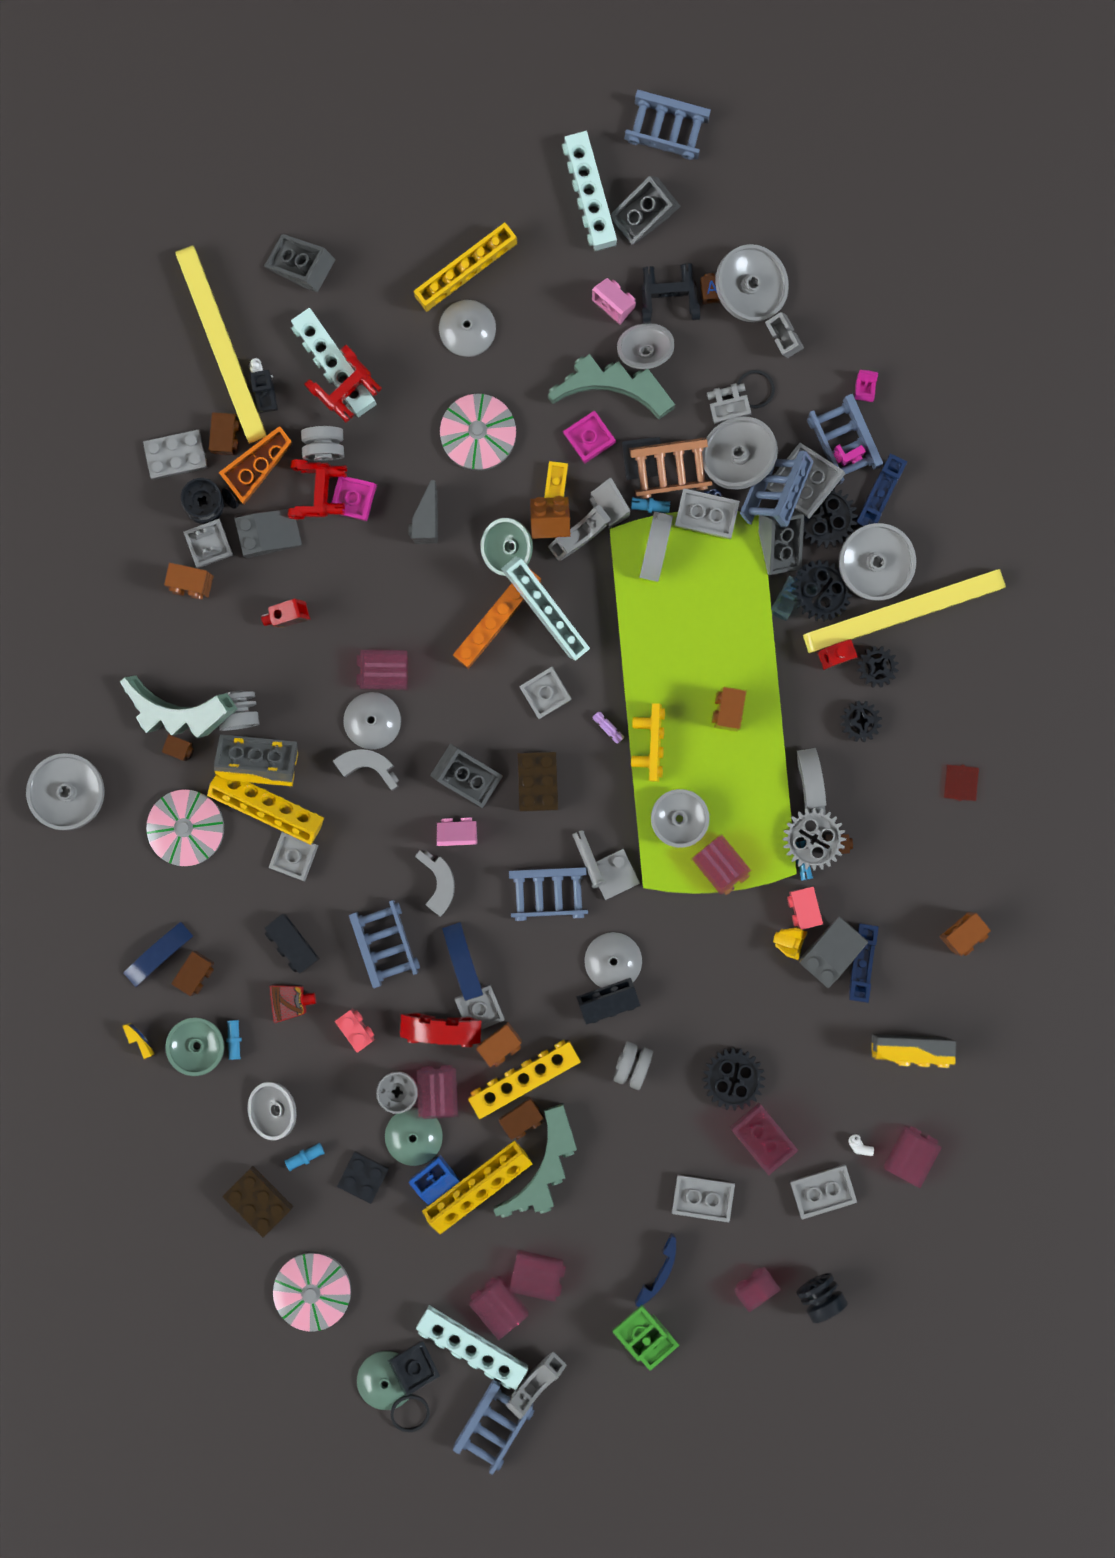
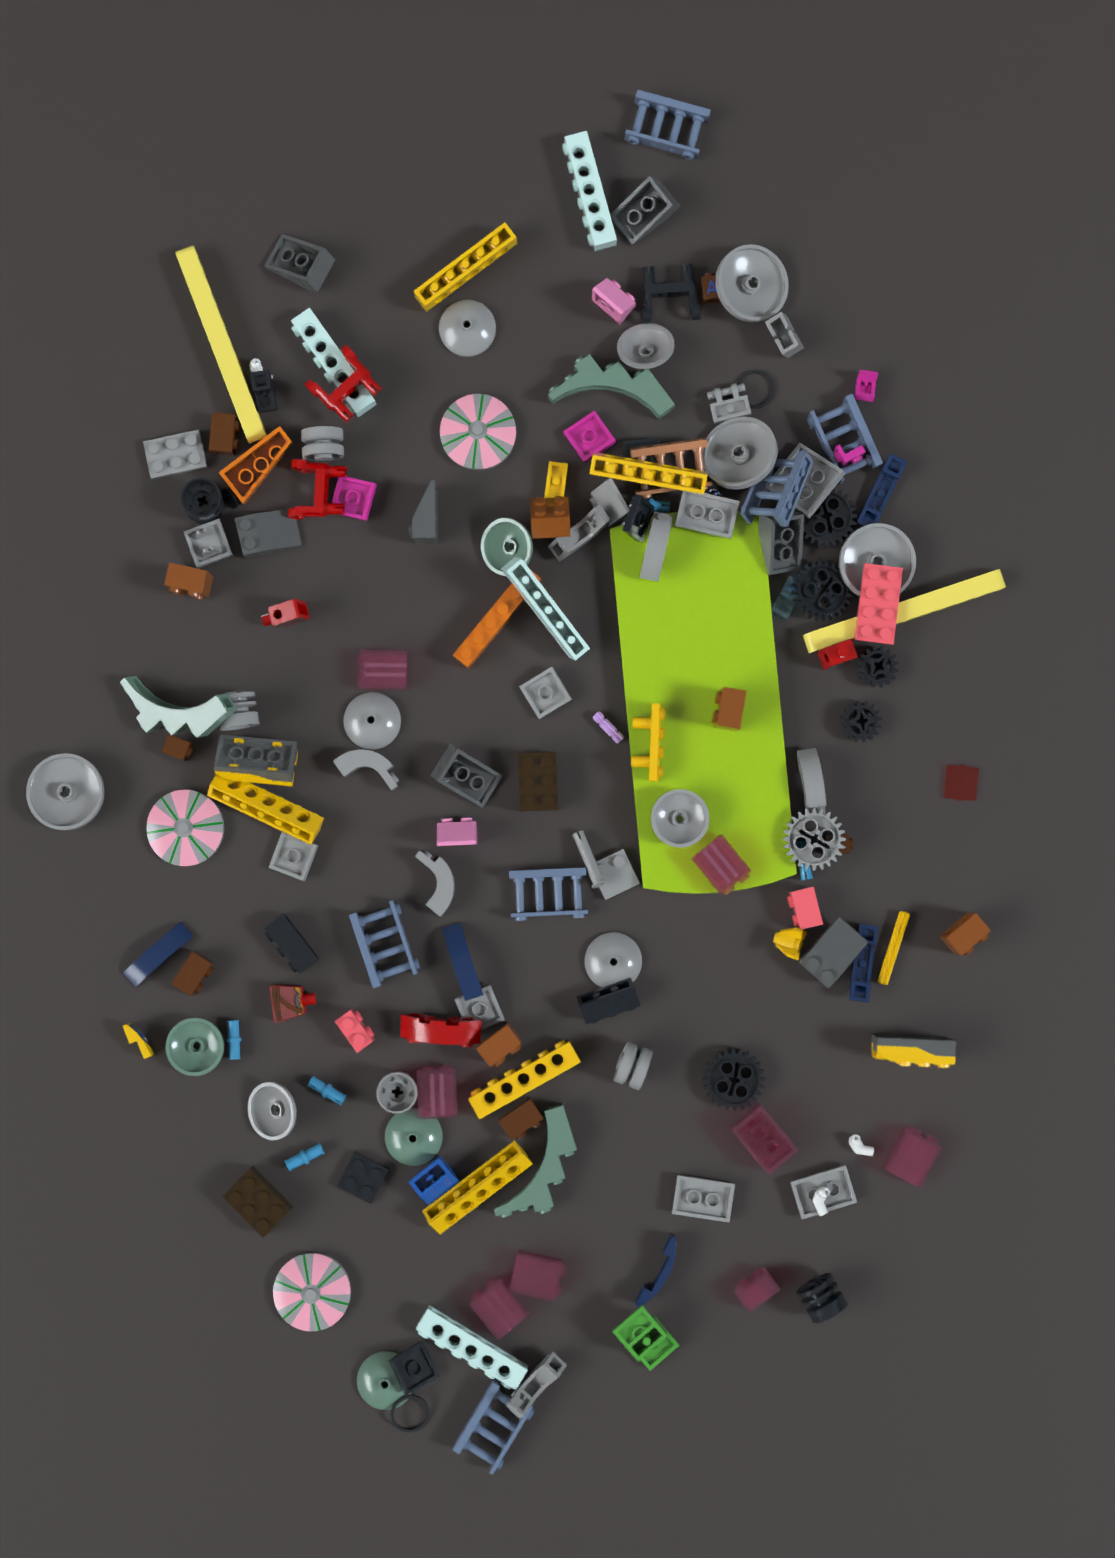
none -> dark azure pin [307,1076,347,1106]
none -> yellow brick [590,452,708,494]
none -> black plate [622,494,655,543]
none -> white arm [812,1186,830,1216]
none -> coral plate [854,563,903,645]
none -> yellow axle [877,911,910,985]

